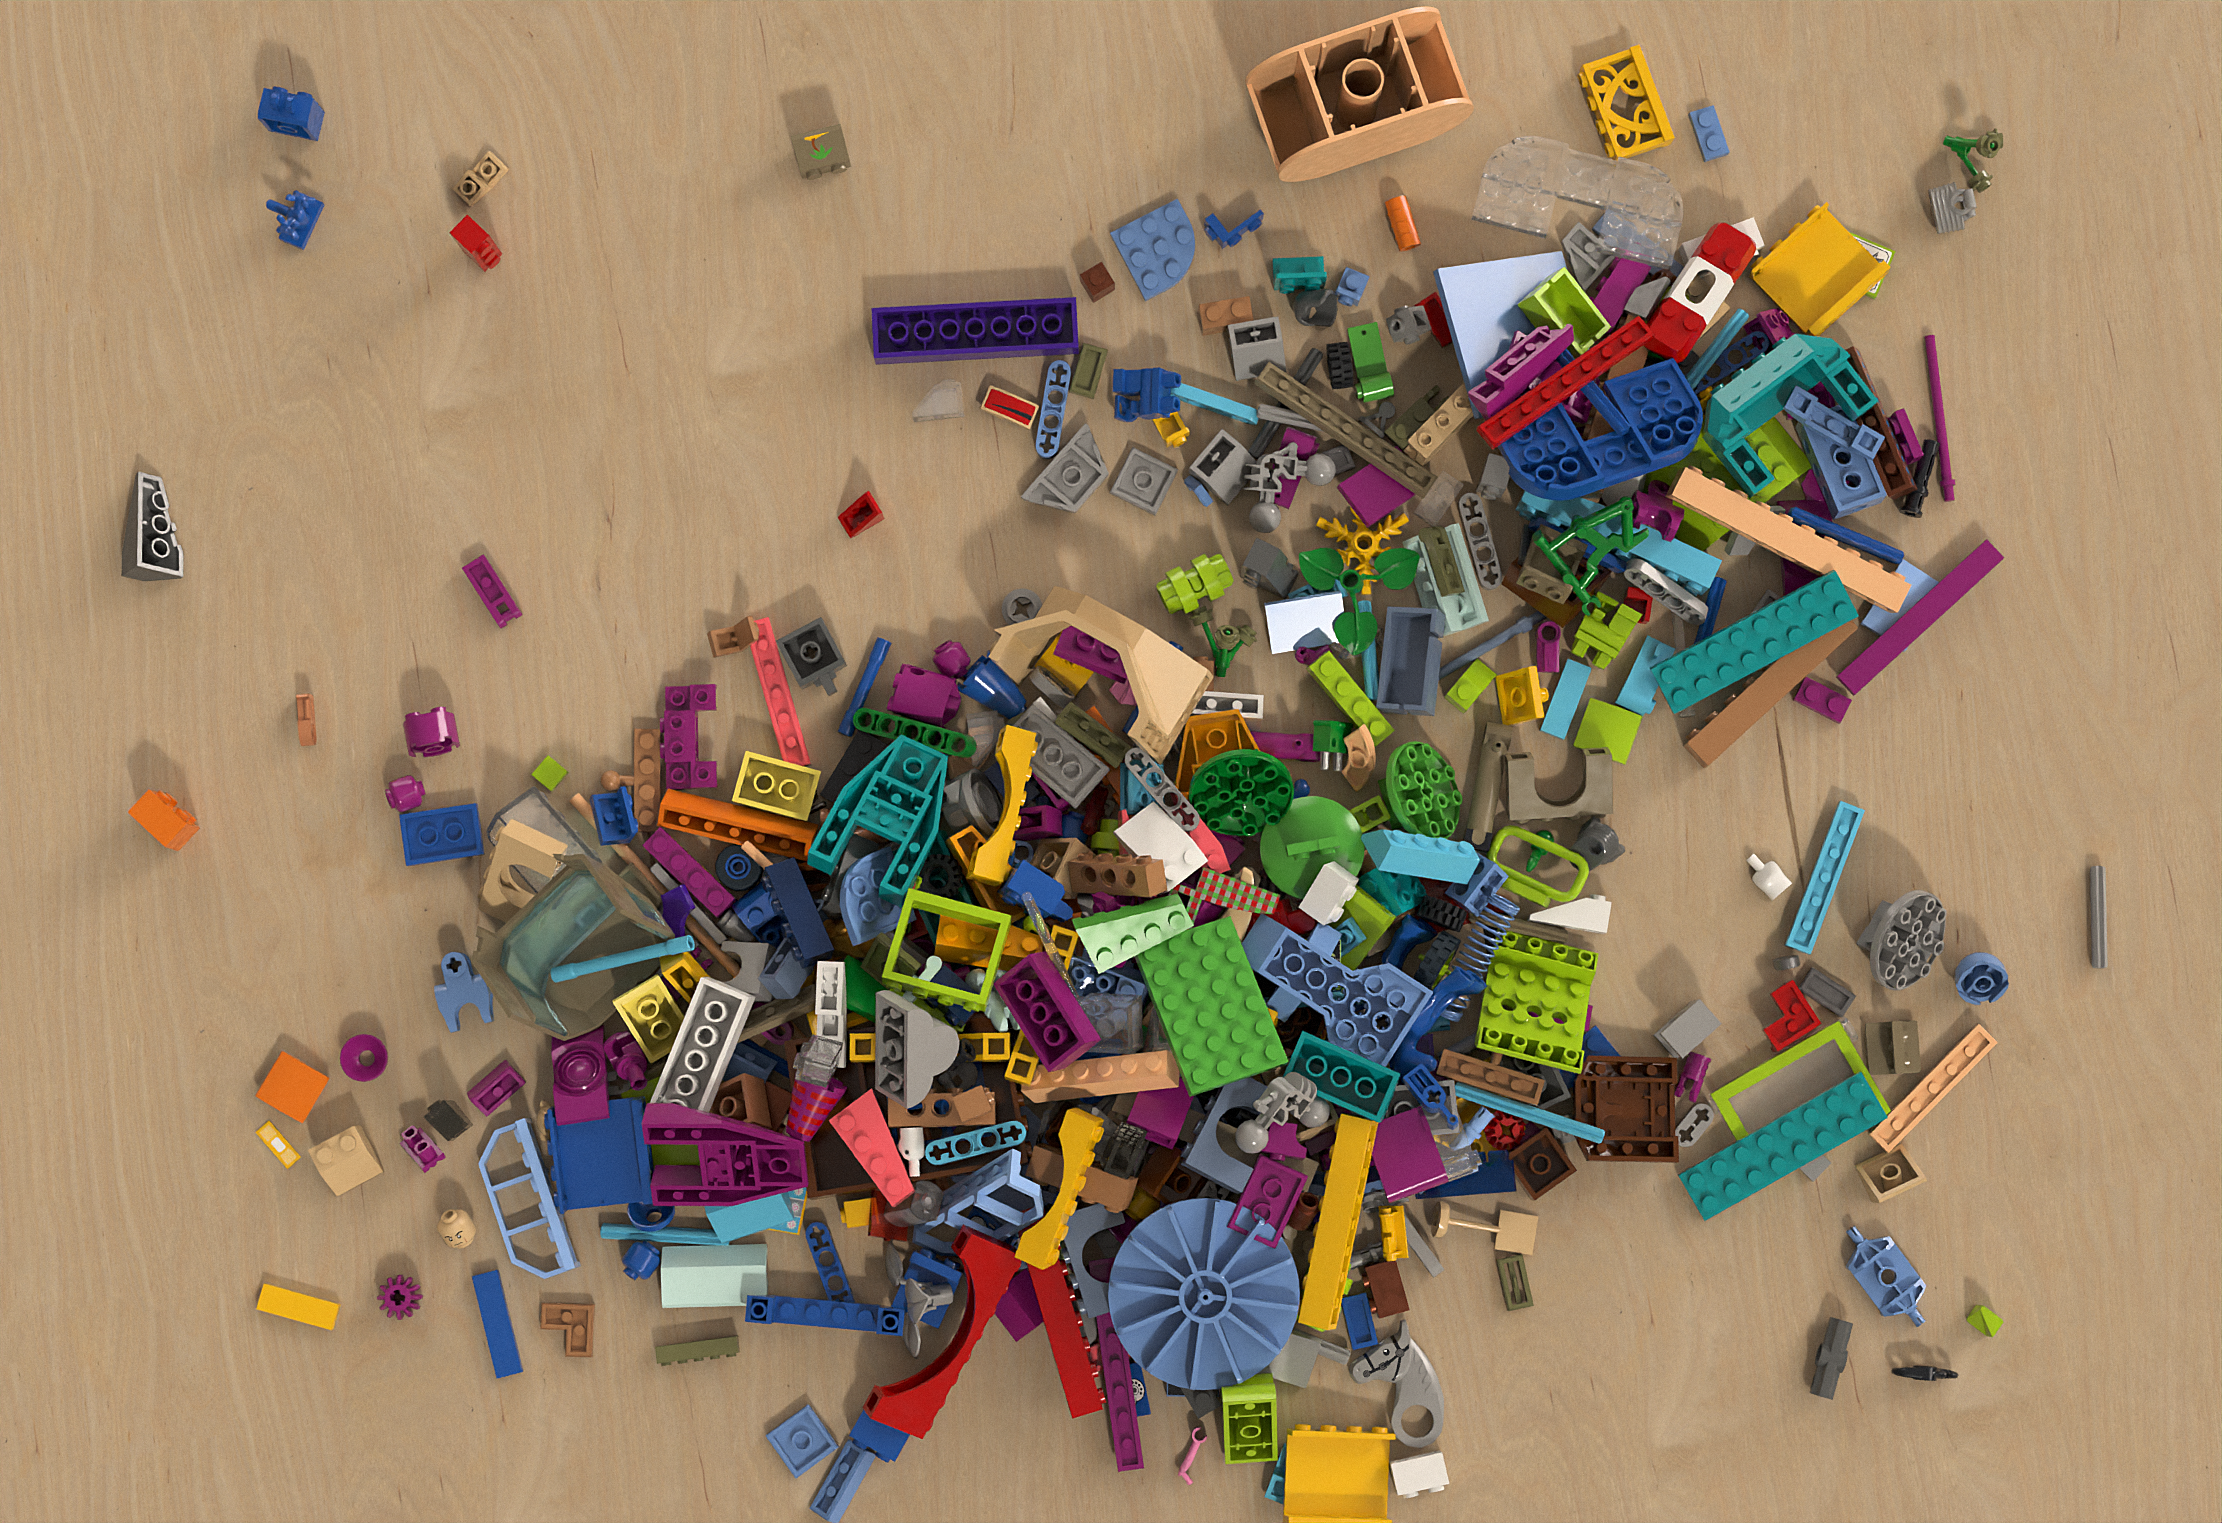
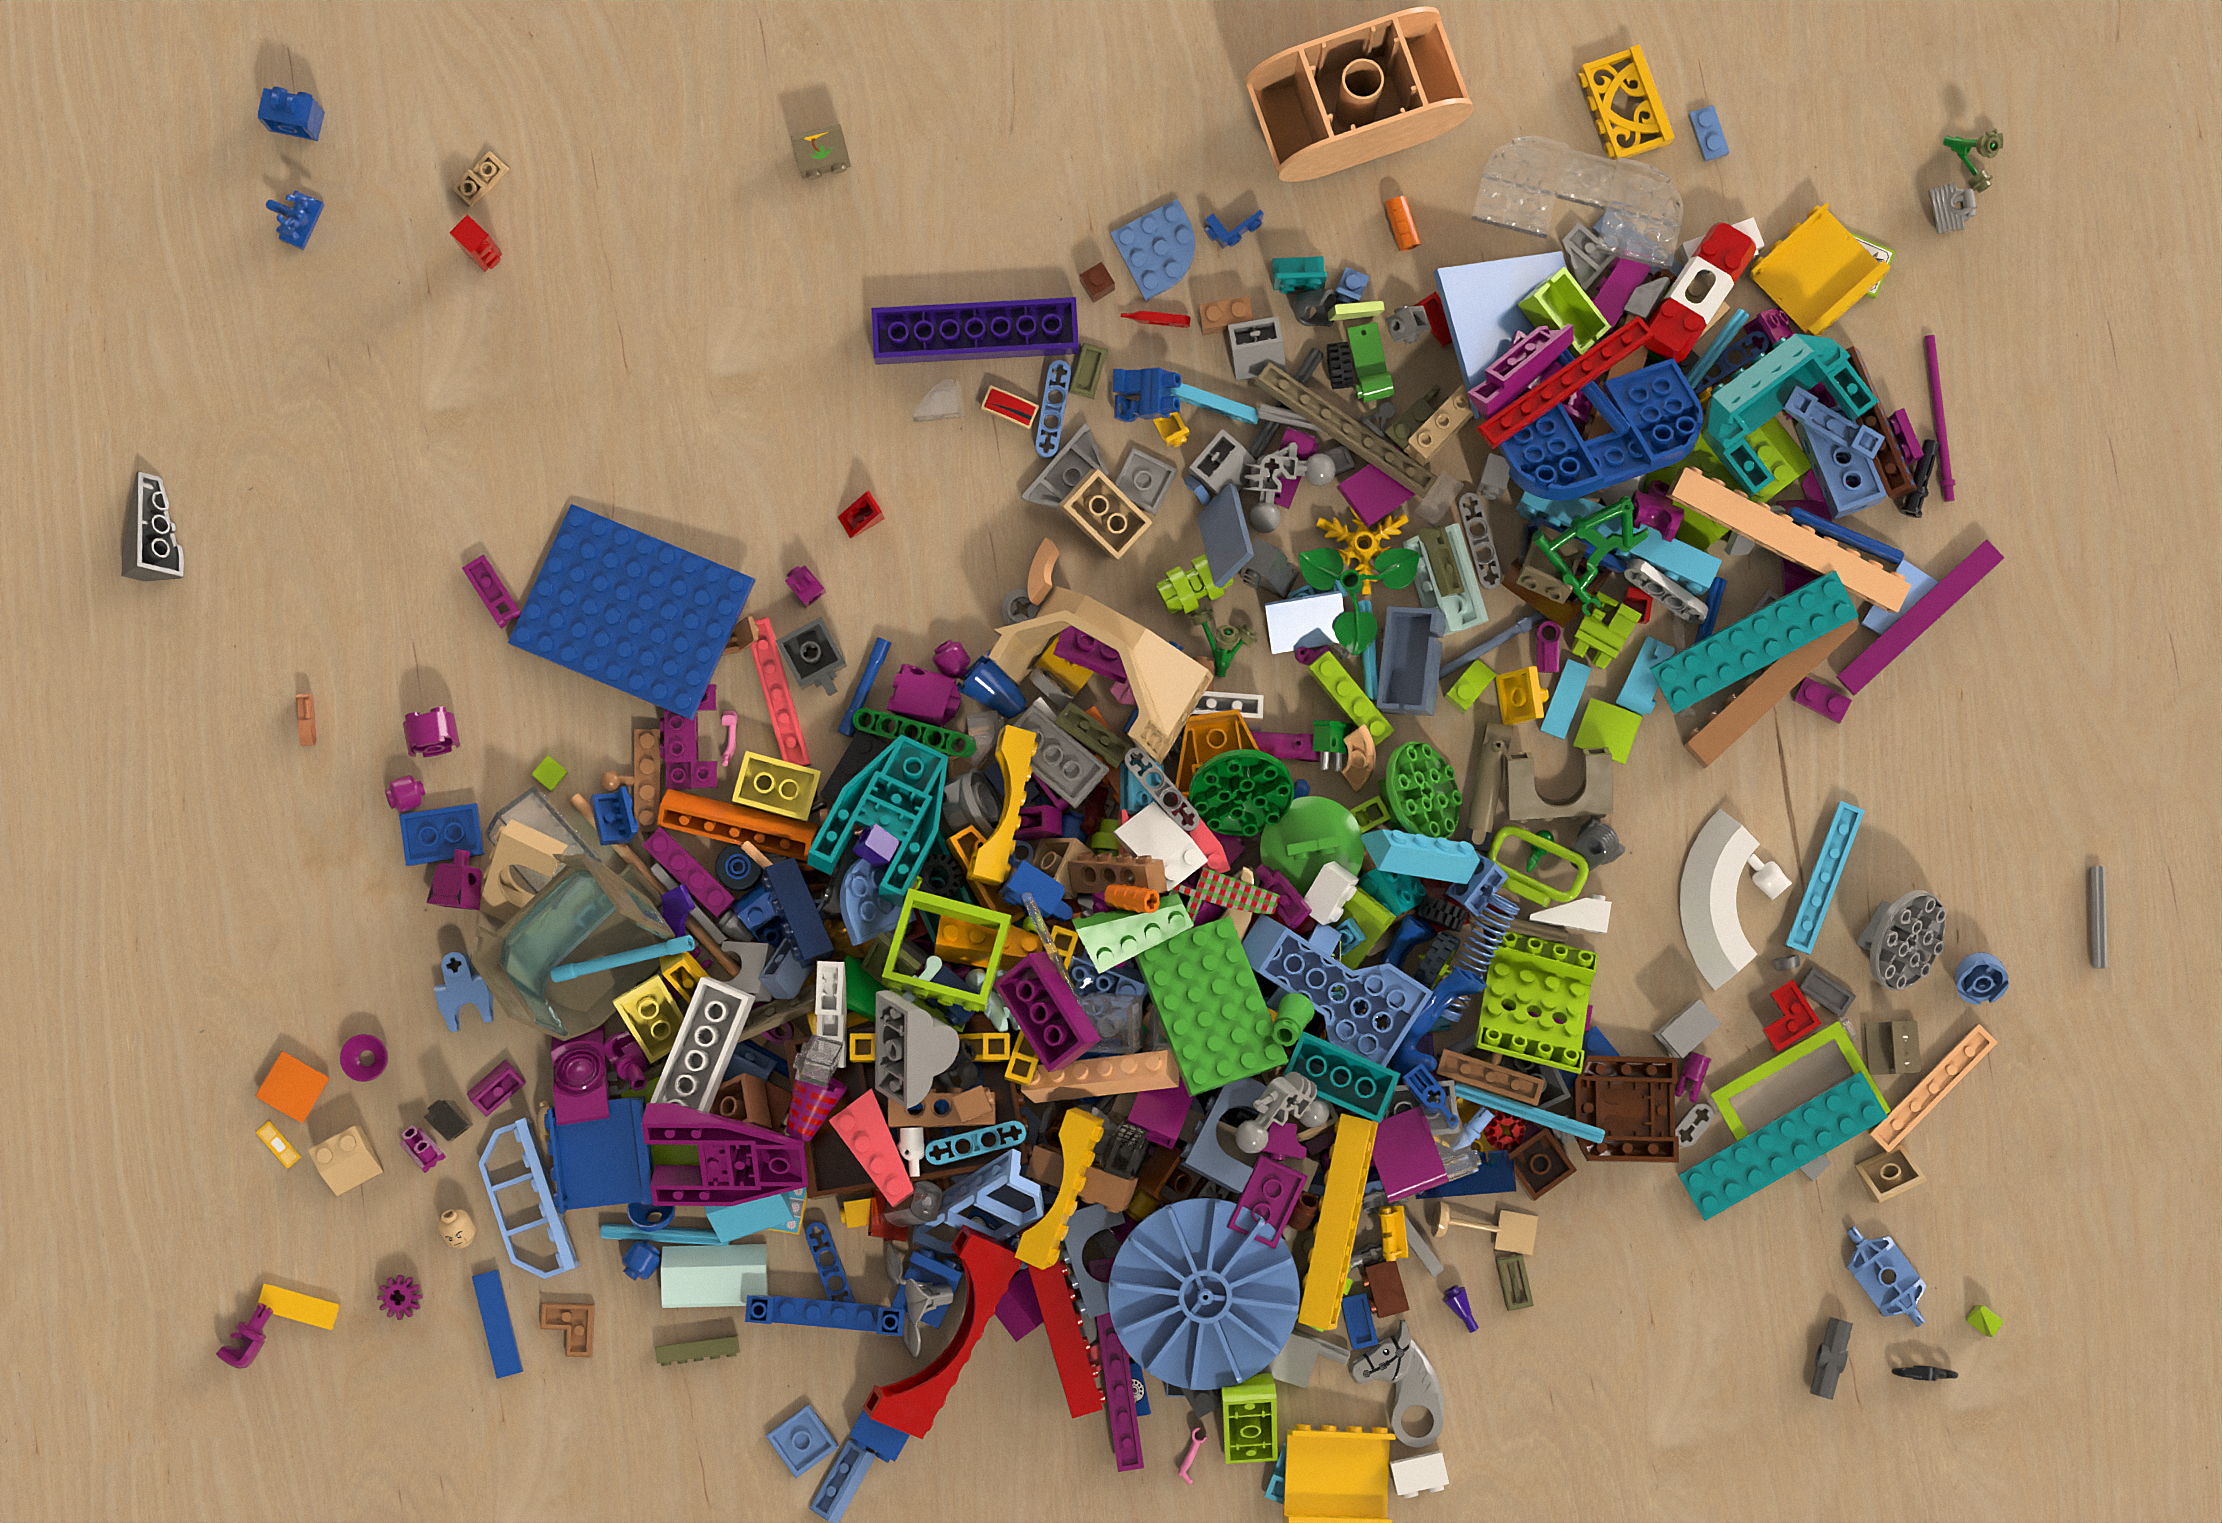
orange brick [128,789,200,851] -> none
none -> magenta piece [216,1303,273,1369]
none -> magenta torso [426,849,482,911]
none -> blue plate [508,504,756,721]
none -> bright pink piece [721,711,737,766]
none -> magenta brick [785,565,826,608]
none -> brick [852,823,900,868]
none -> light nougat tile [1028,537,1060,606]
none -> tan brick [1057,469,1153,560]
none -> orange axle [1104,884,1160,913]
none -> red piece [1121,311,1191,328]
none -> sand blue tile [1197,483,1254,588]
none -> magenta hinge [1255,864,1312,929]
none -> bright green plant [1272,993,1314,1047]
none -> yellowish green tile [1328,301,1385,321]
none -> dark purple cone [1442,1285,1479,1333]
none -> white brick [1679,809,1760,991]

